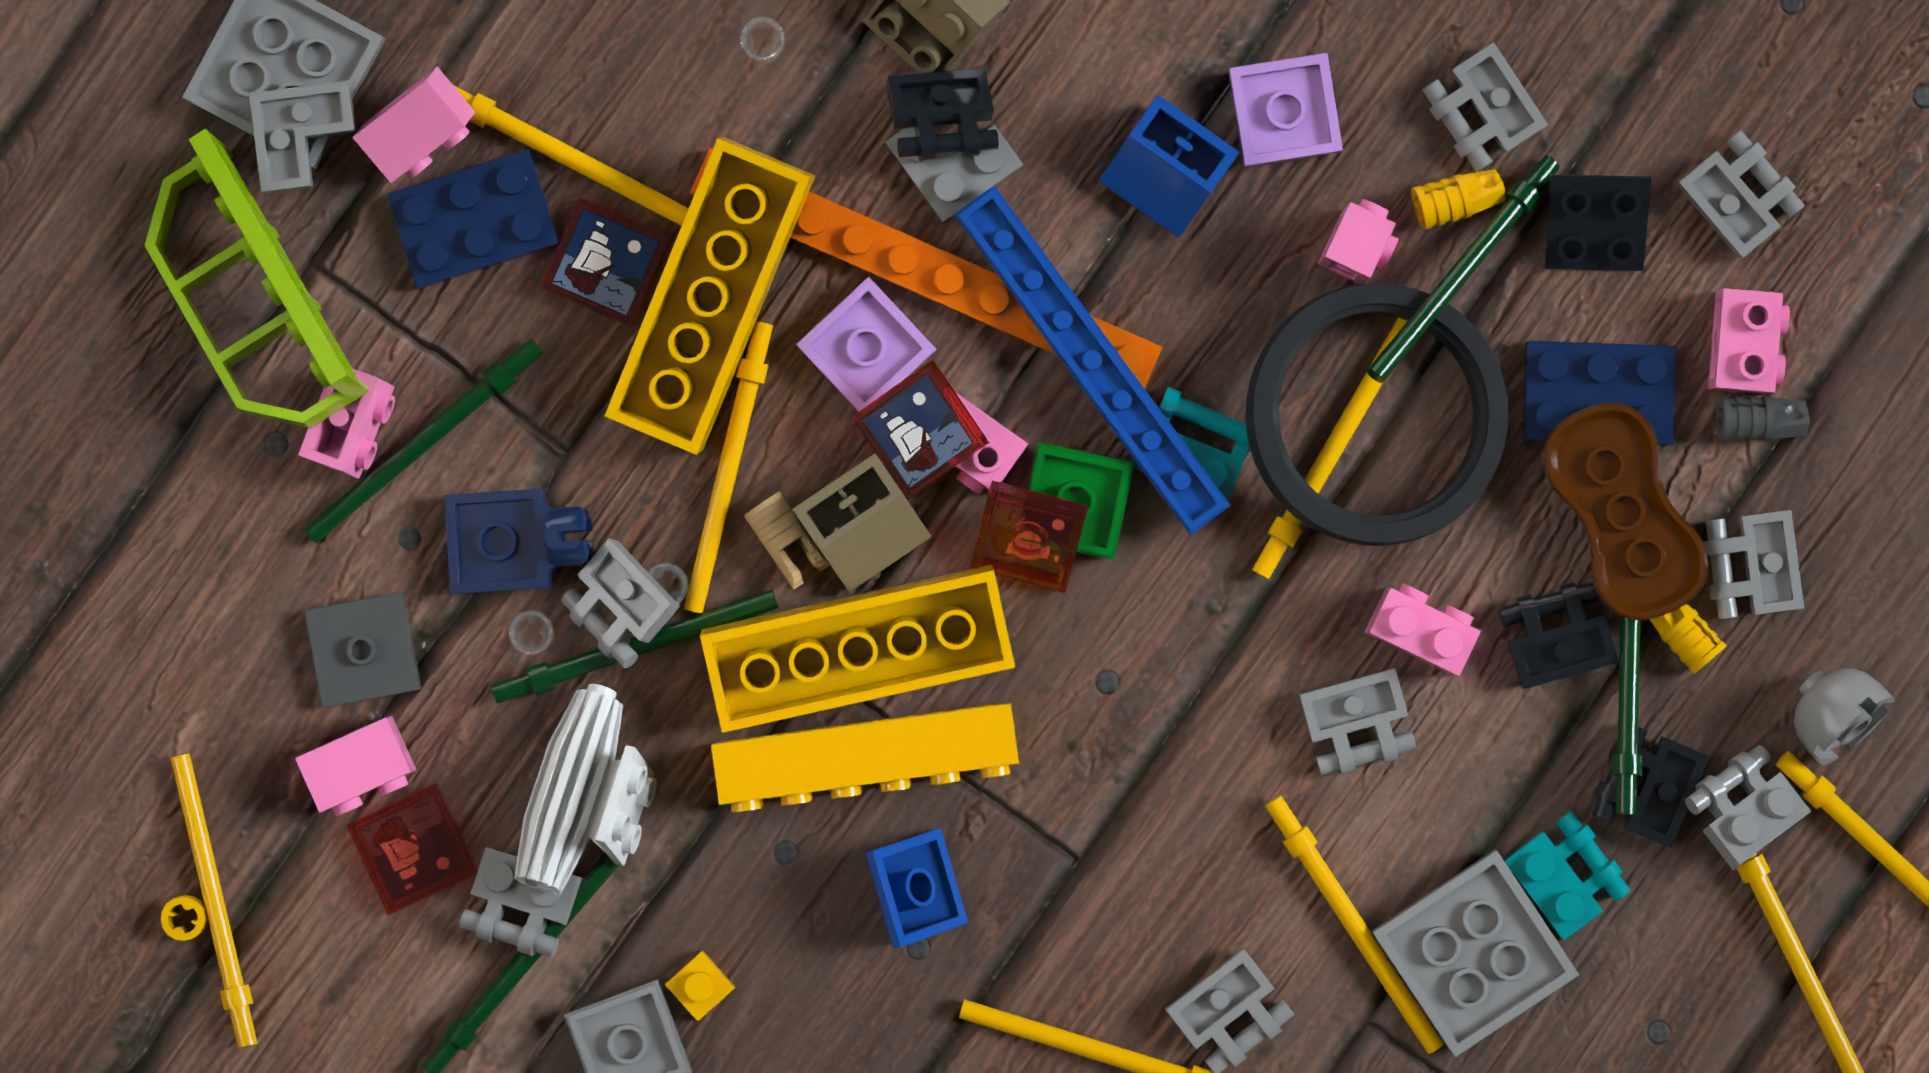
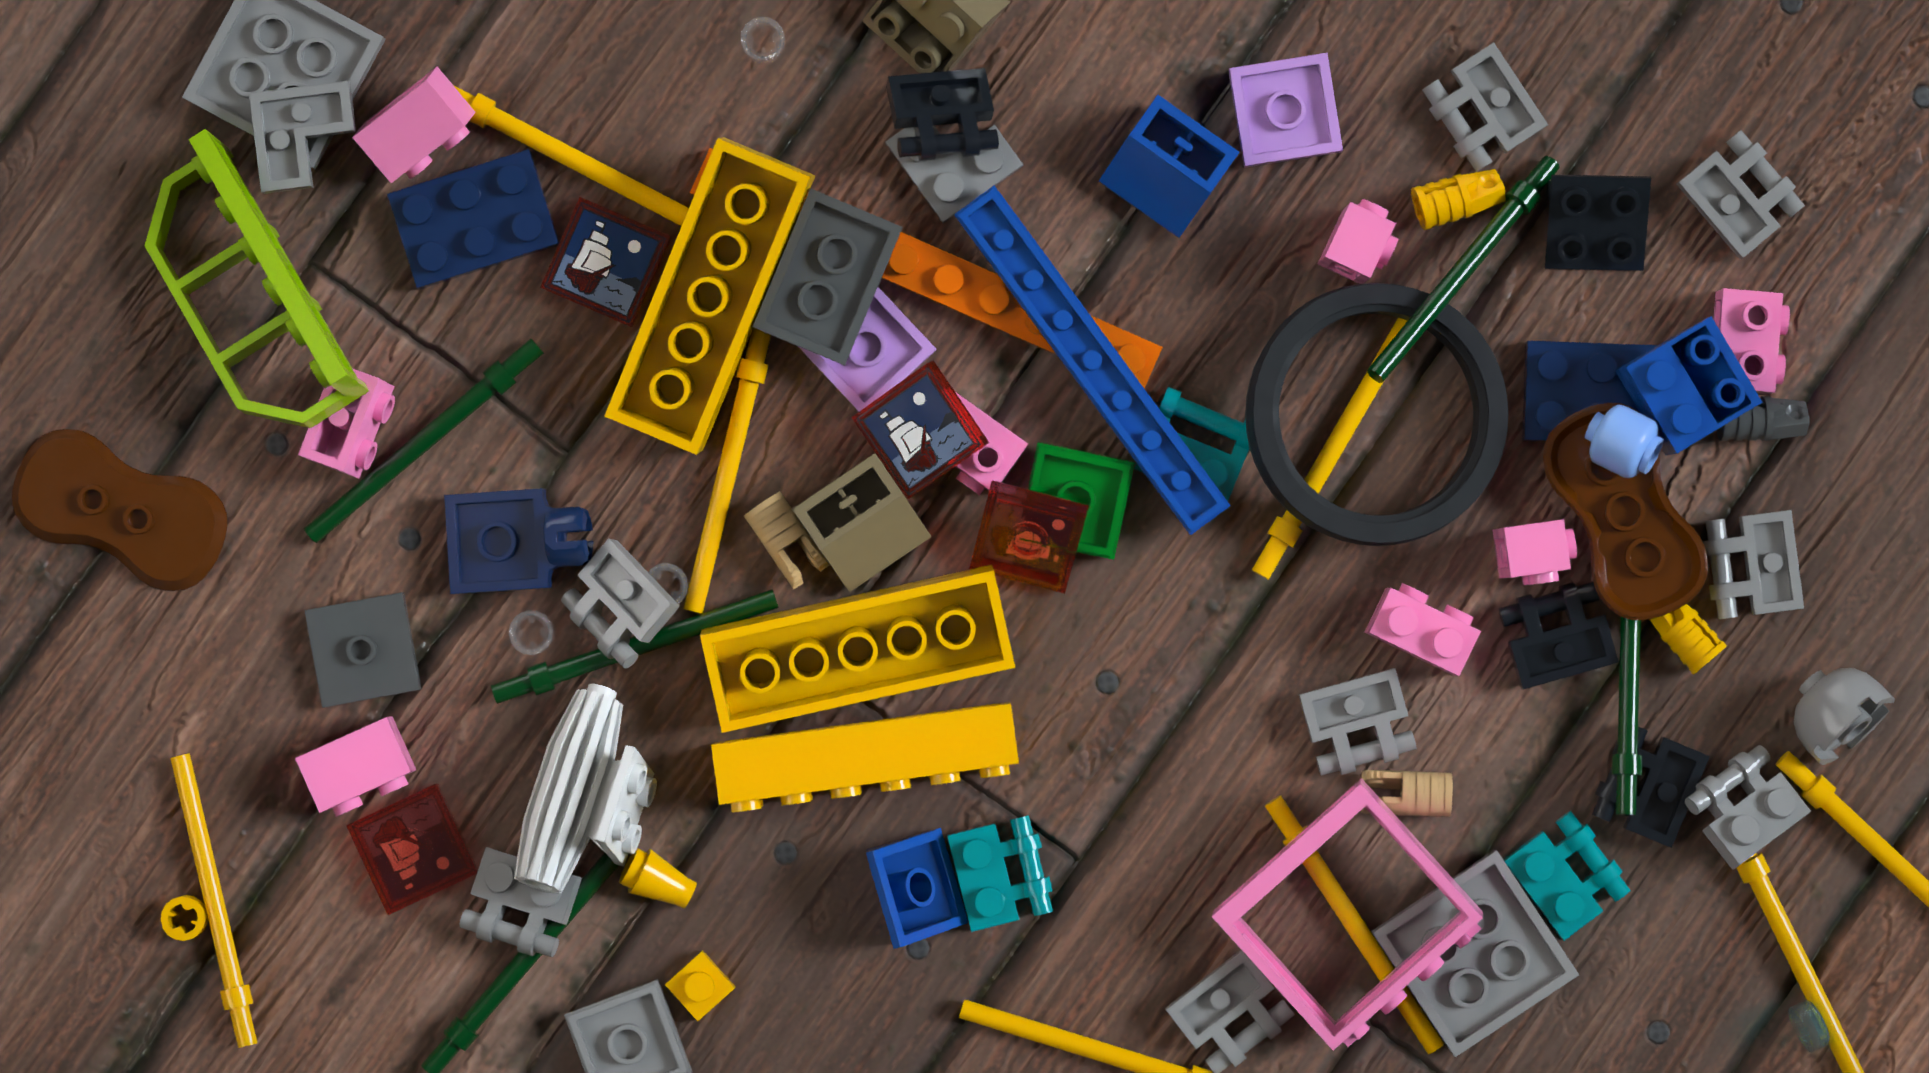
none -> reddish brown plate [12,429,227,591]
none -> yellow cone [619,848,697,909]
none -> dark grey plate [752,188,903,366]
none -> teal plate [947,815,1053,932]
none -> bright pink window [1212,778,1483,1051]
none -> tan hinge [1361,770,1453,817]
none -> bright pink brick [1493,519,1577,585]
none -> light blue head [1585,405,1664,478]
none -> blue slope [1615,316,1762,456]
none -> clear light blue tile [1788,1000,1830,1053]

